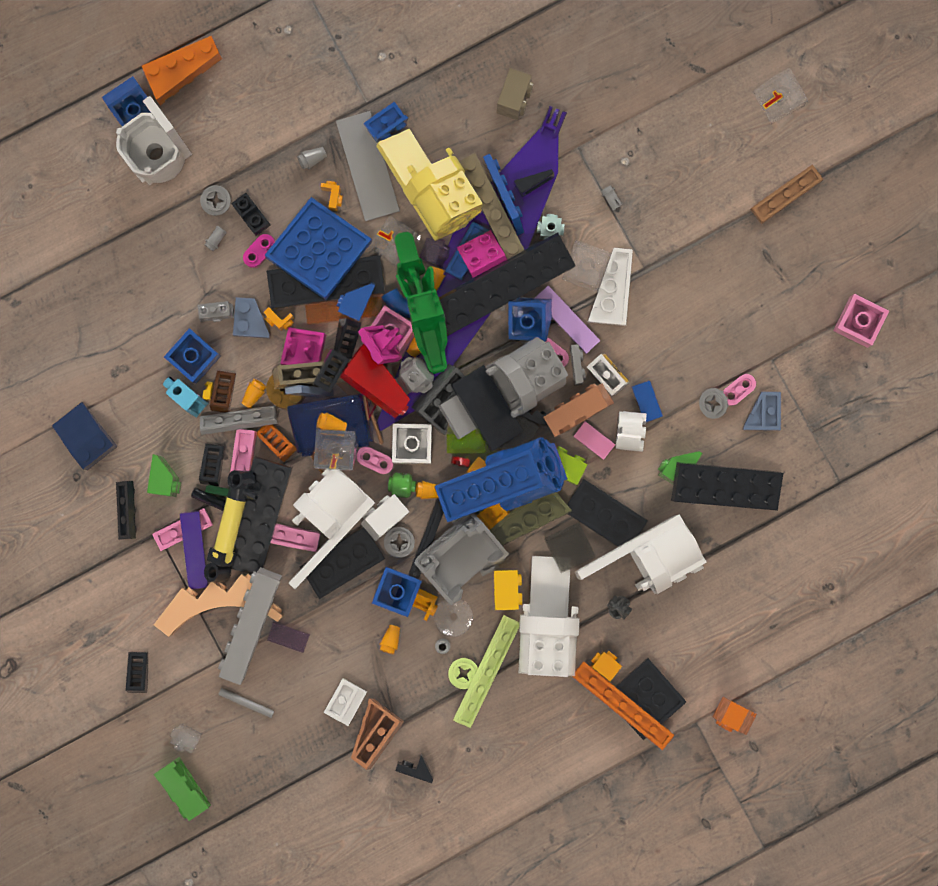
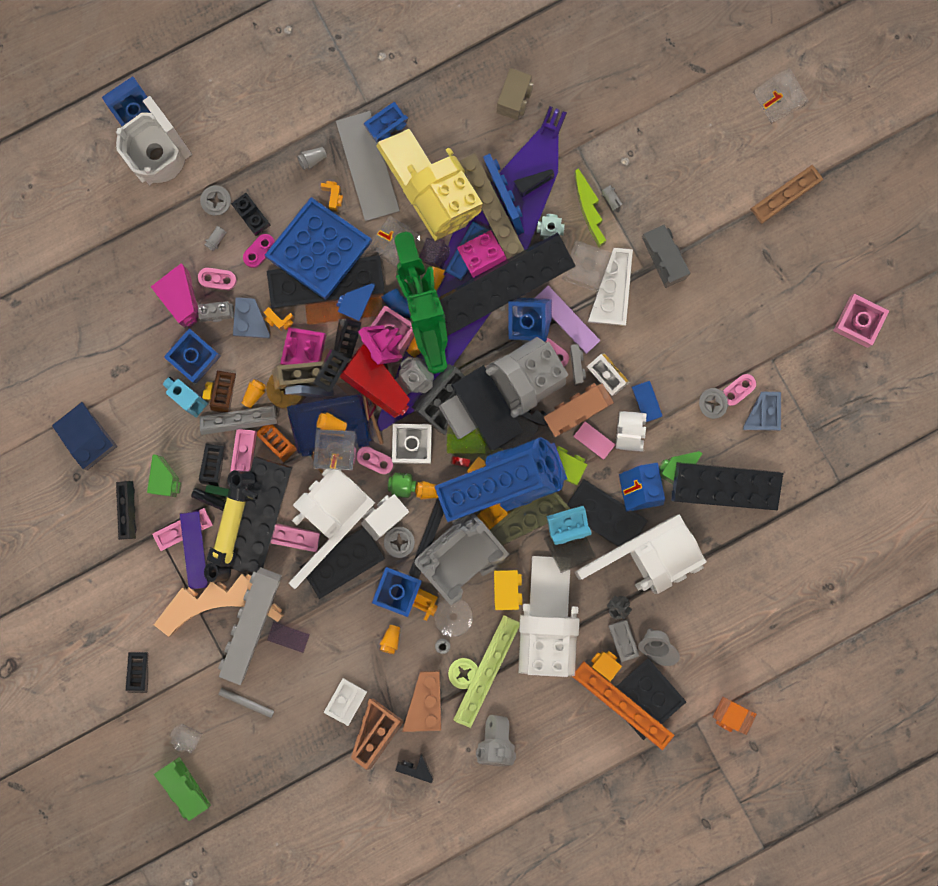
orange wedge [142,36,222,106] -> none
none -> dark pink slope [151,263,199,328]
none -> bright pink plate [198,268,237,290]
none -> nougat wedge [402,670,441,732]
none -> light grey piece [476,715,516,766]
none -> medium azure bracket [546,506,592,545]
none -> lime slope [574,168,607,247]
none -> light grey plate [608,619,639,662]
none -> blue slope [619,463,665,512]
none -> light grey piece [638,628,680,666]
none -> dark grey wedge [642,225,691,288]

